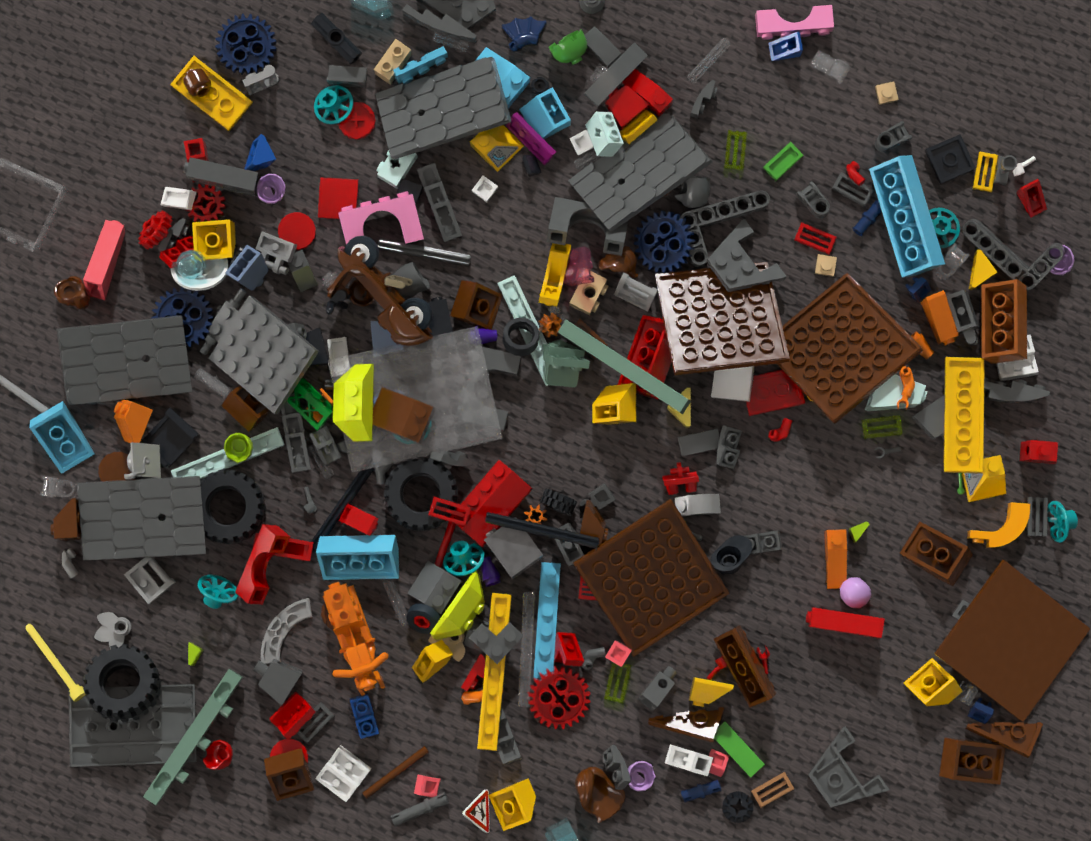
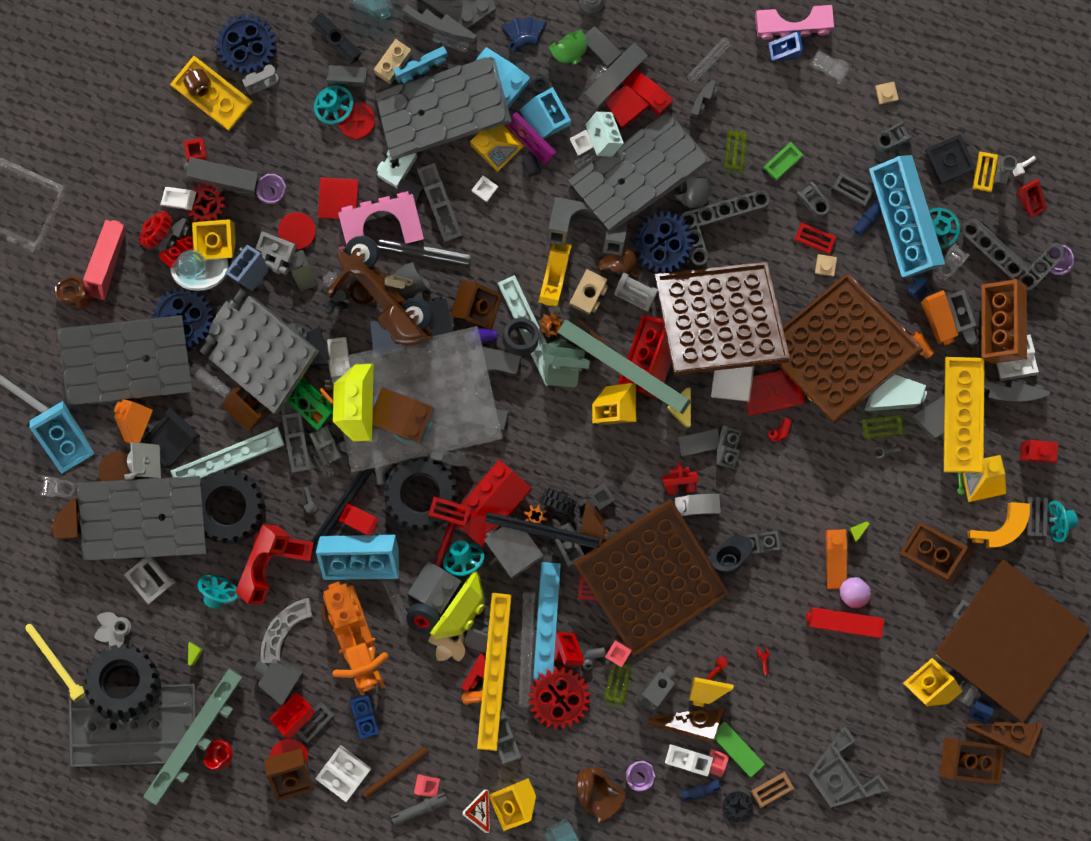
light grey arm [62,548,78,578] -> none
lime hair [224,433,253,463] -> none
blue slope [244,134,276,171] -> none
yellow slope [412,639,453,683] -> none
dark grey plate [469,622,524,664] -> none
dark purple cone [479,557,501,587] -> none
clear pink wing [563,247,595,286] -> none
dark grey slope [603,745,631,790] -> none
yellow tile [620,110,657,144] -> none
dark grey wing [707,219,786,292] -> none
reddish brown slope [714,625,776,708] -> none
red arm [846,161,866,186] -> none
orange arm [897,366,915,410] -> none
yellow slope [969,250,997,290] -> none

